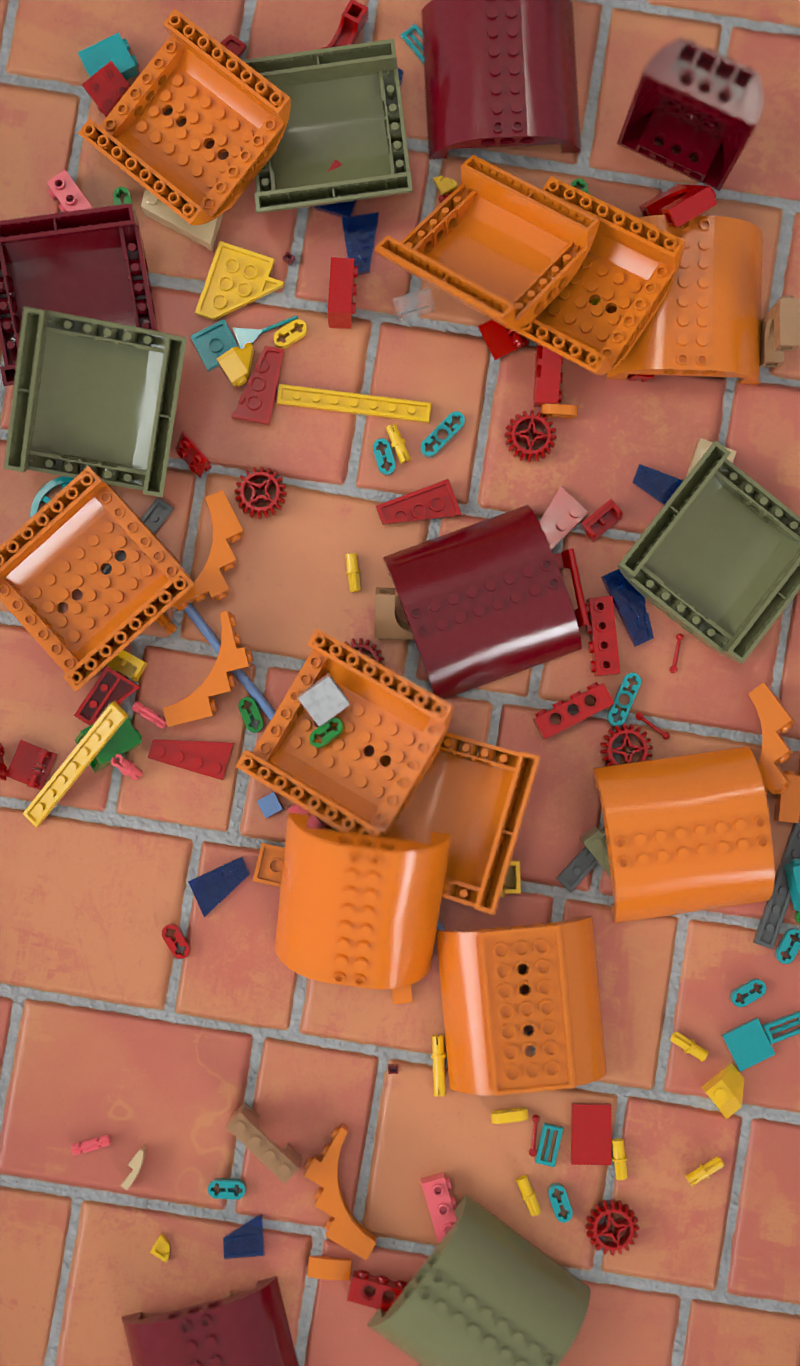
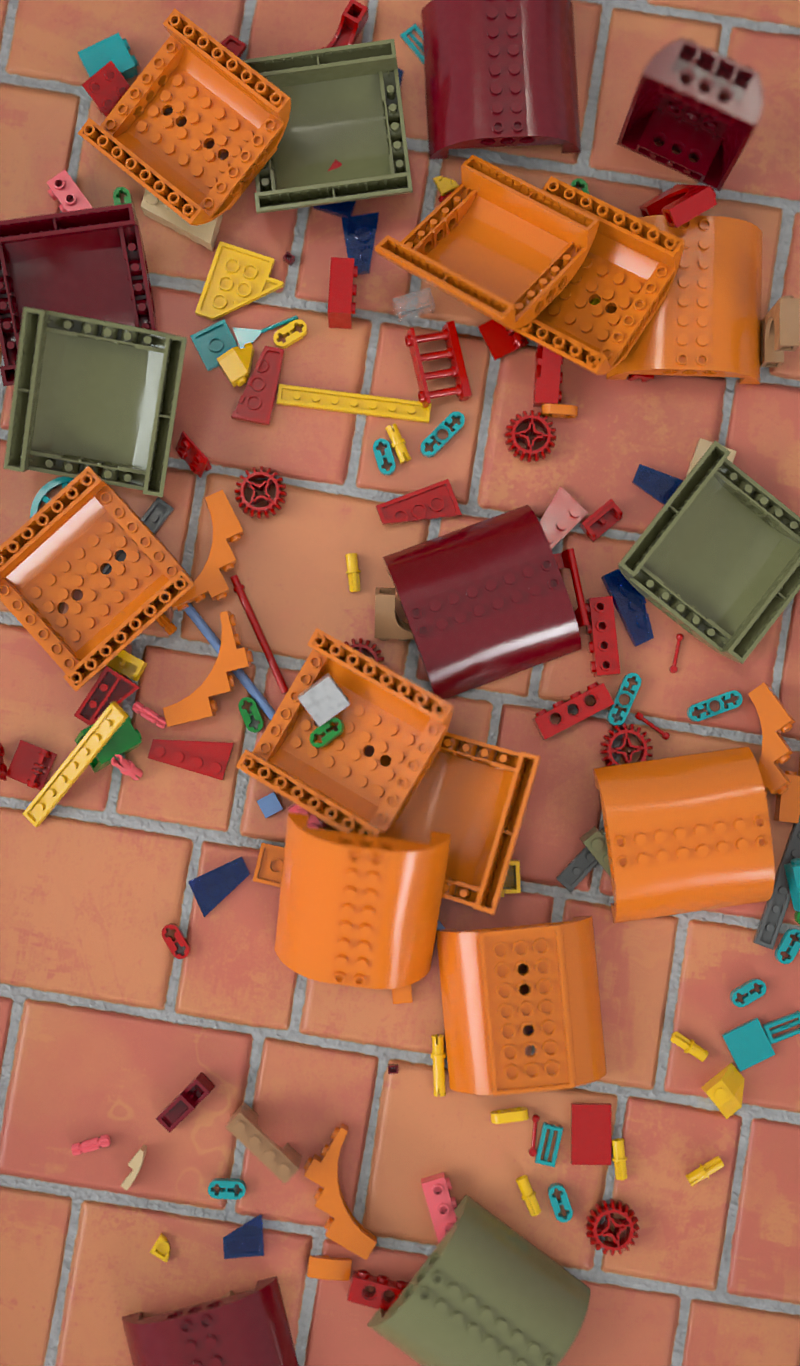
none -> dark red slope [156,1072,215,1133]
none -> red bar [230,575,289,694]
none -> red fence [405,321,472,408]
none -> teal beam [687,690,743,722]

